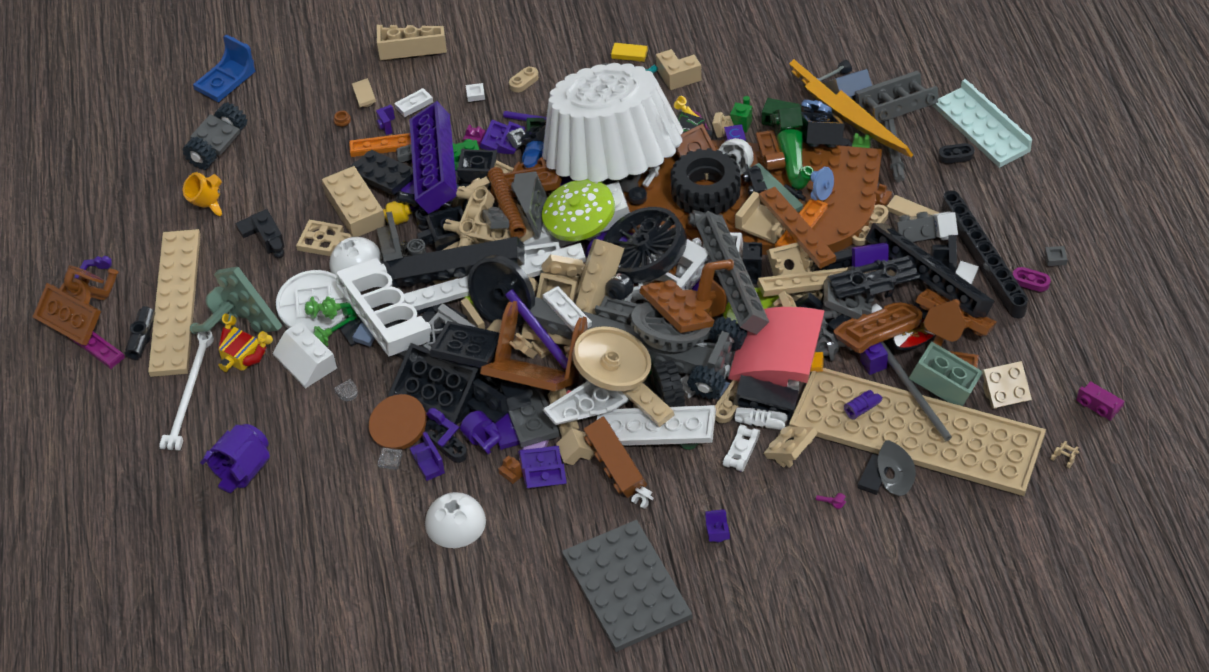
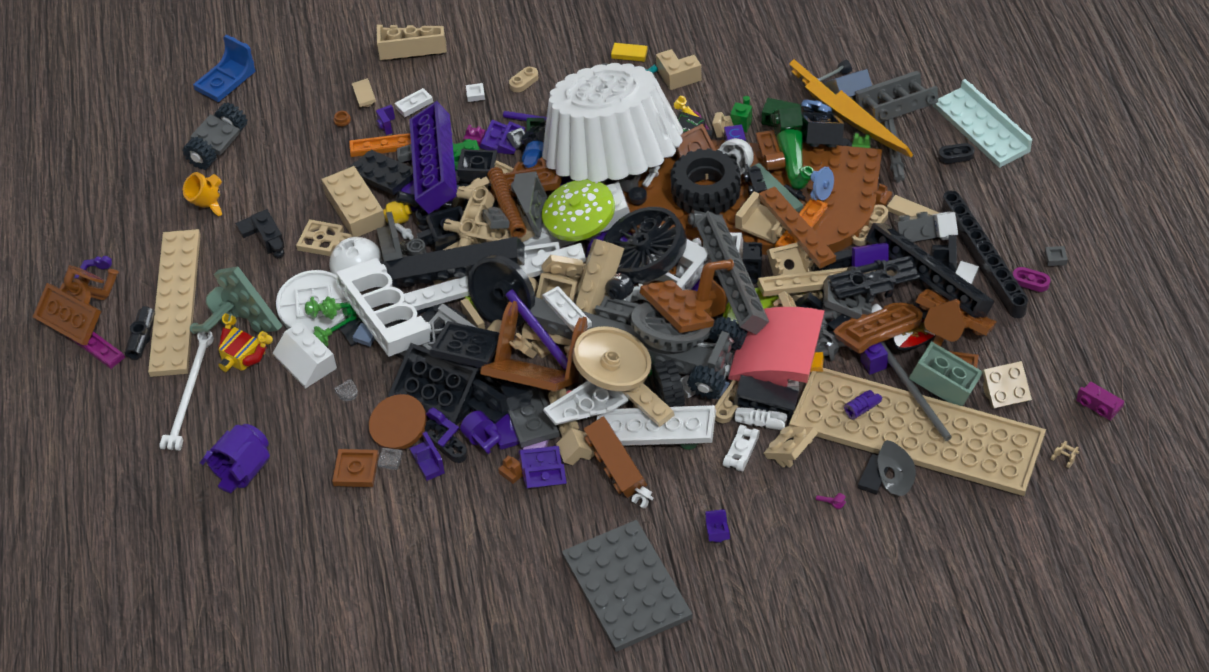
white piece [425,492,486,548] -> none
none -> dark orange plate [332,449,379,487]
none -> white piece [395,223,414,240]

